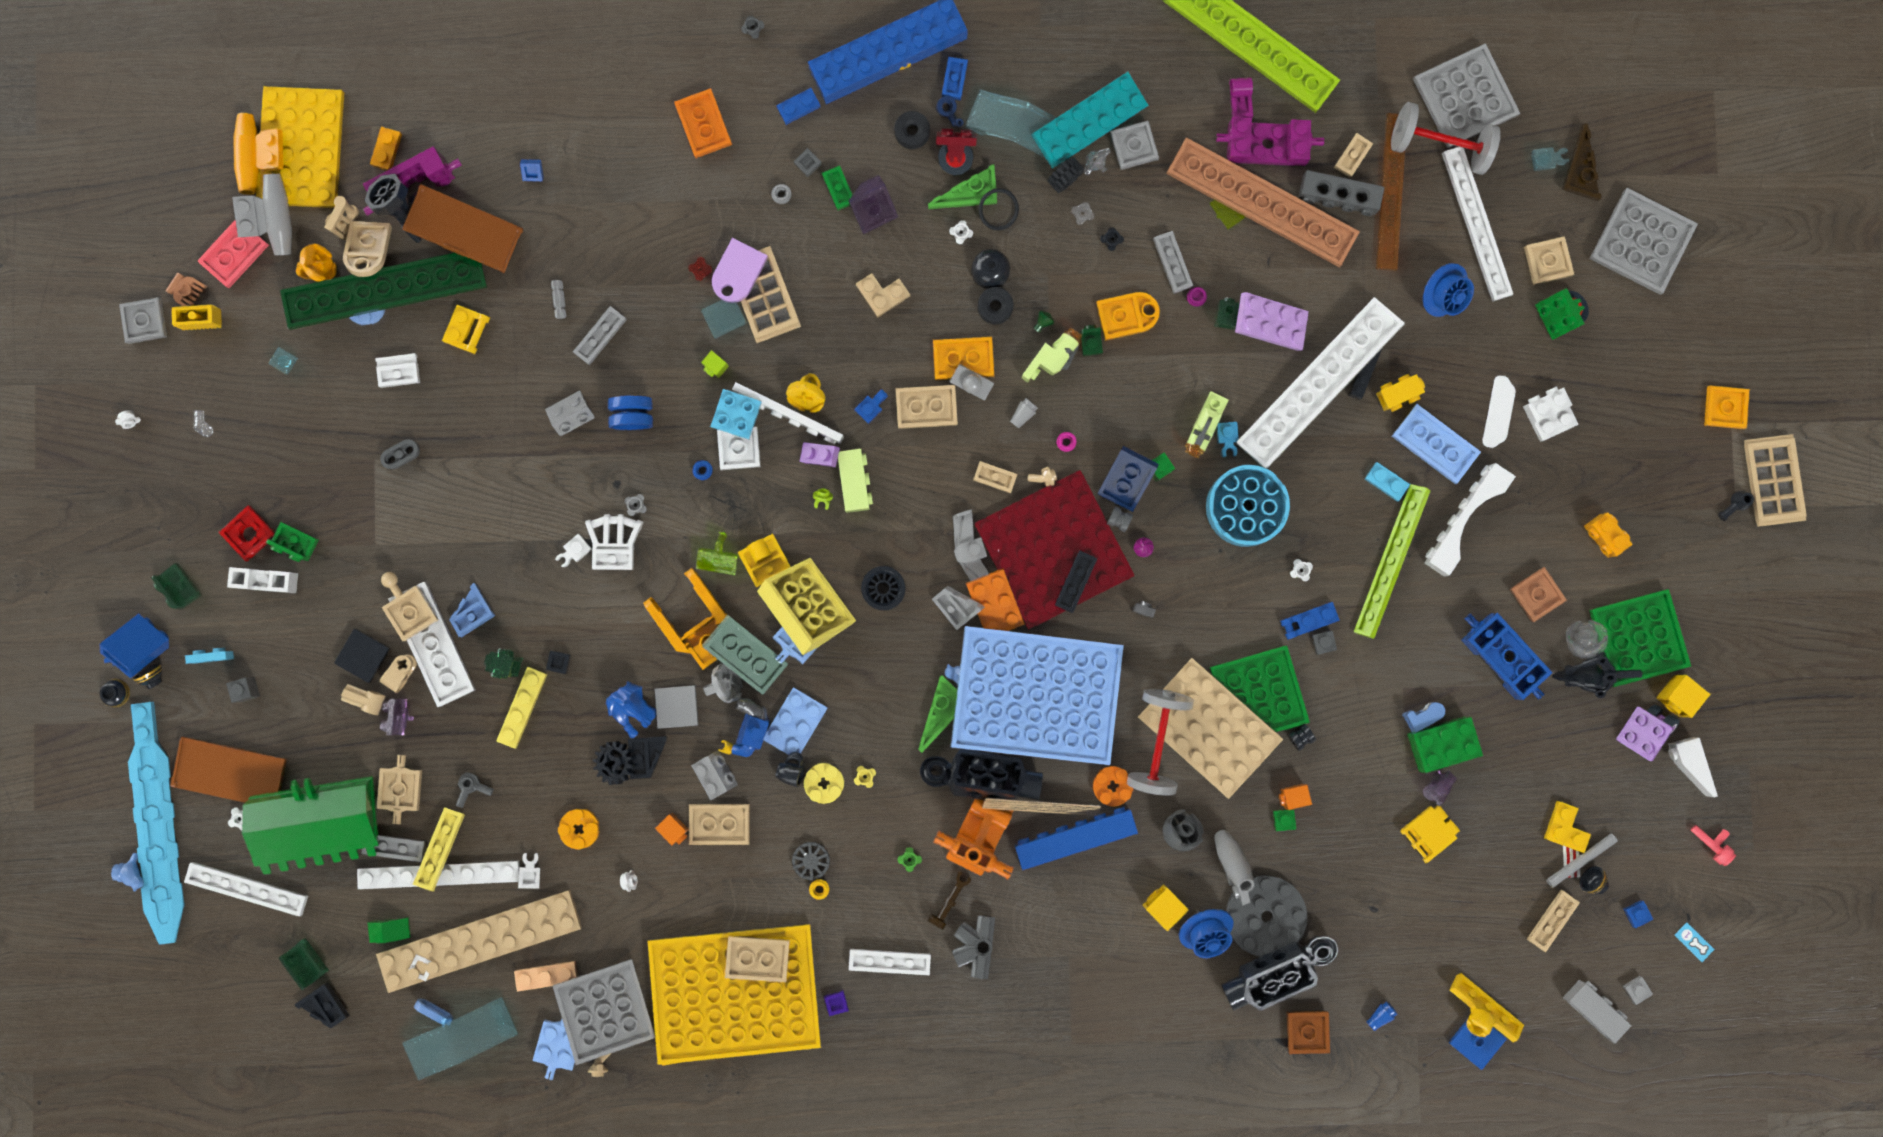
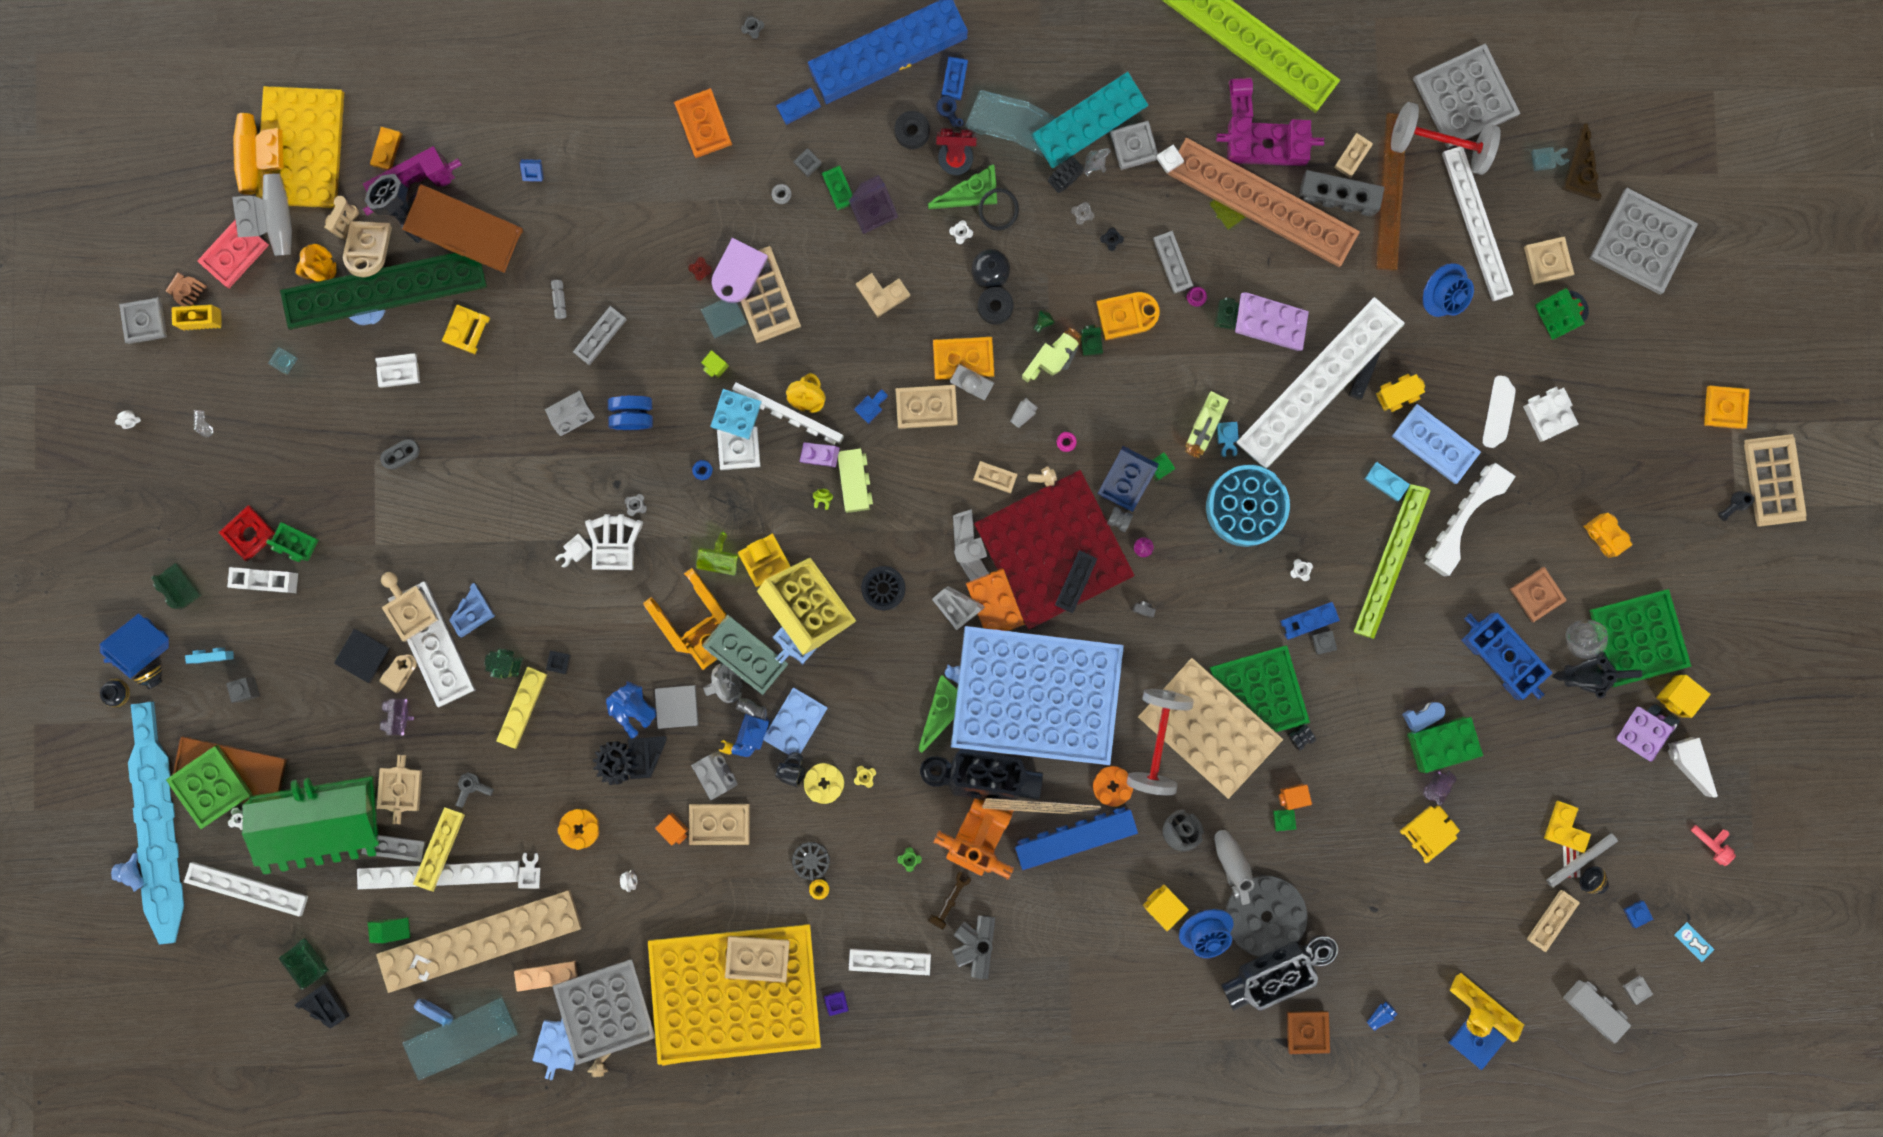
tan piece [341,684,386,715] -> none
none -> bright green plate [166,745,253,829]
none -> white plate [1156,145,1184,173]

